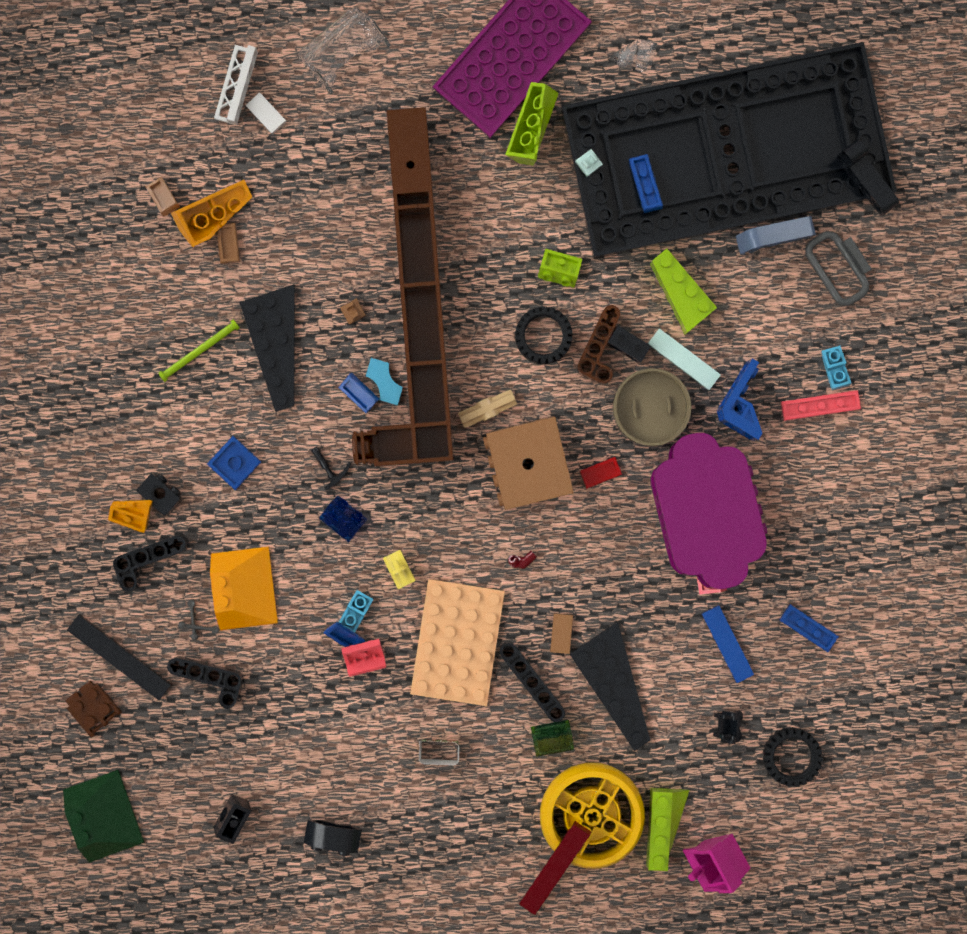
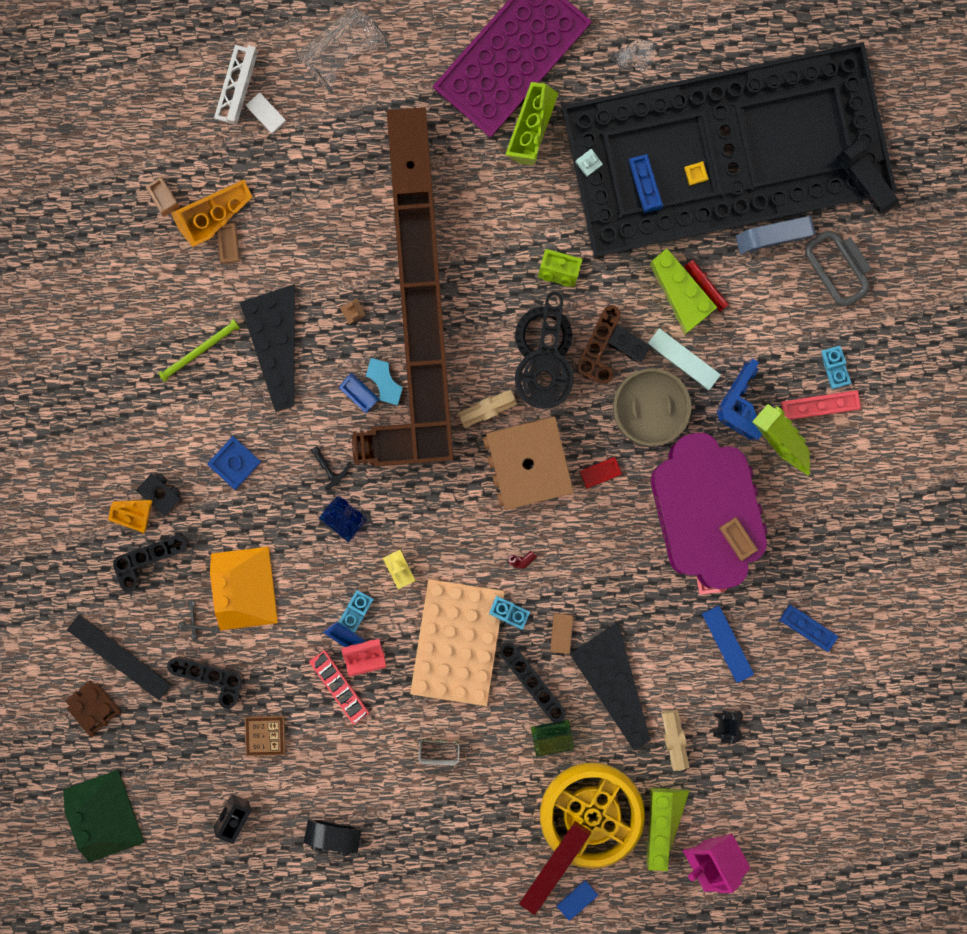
black tyre [763,727,823,787] -> none
none -> tile [245,715,285,756]
none -> tile [309,650,369,725]
none -> medium azure slope [489,596,530,630]
none -> black beam [515,292,573,409]
none -> blue tile [556,879,598,921]
none -> tan piece [661,710,690,771]
none -> yellow tile [684,161,709,187]
none -> red pin [684,259,729,312]
none -> medium nougat tile [719,517,758,561]
none -> lime wedge [753,404,810,476]

